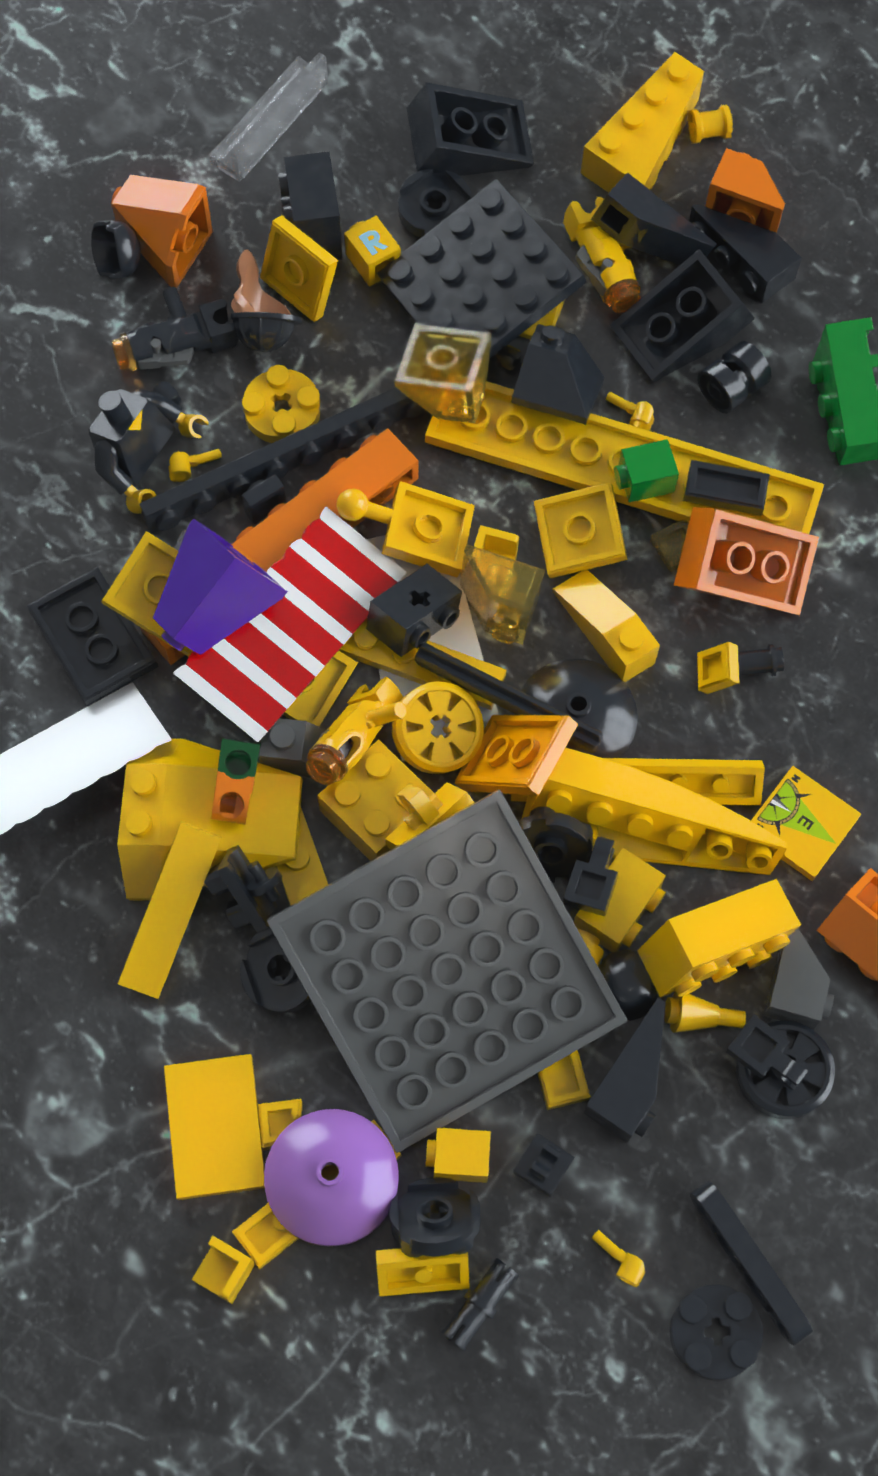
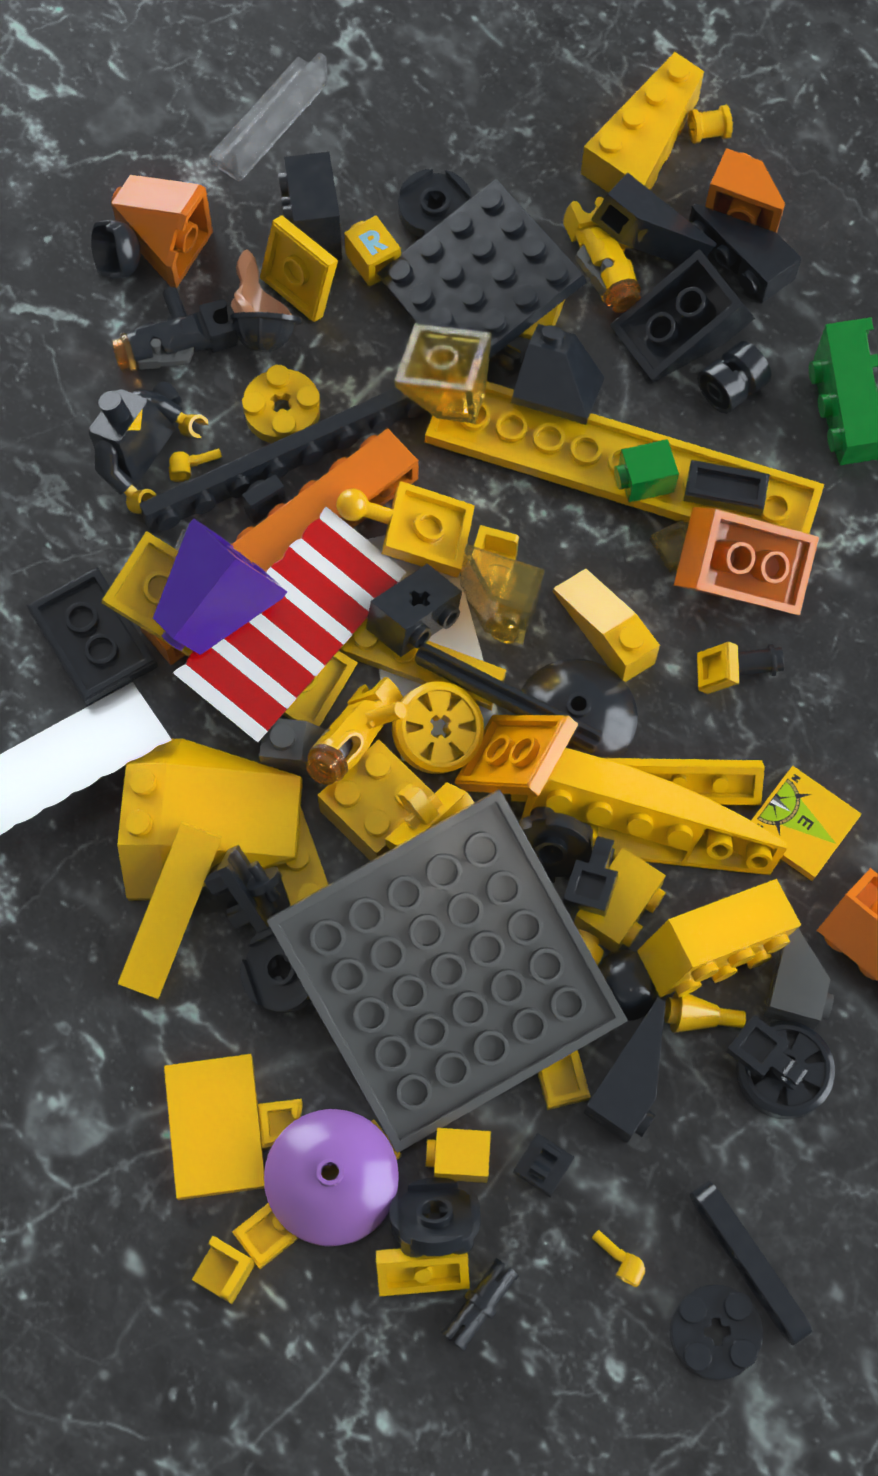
leg [211,738,260,825] -> none
black slope [406,82,534,176] -> none
yellow tile [534,482,628,579] -> none
yellow hand [606,392,654,431] -> none

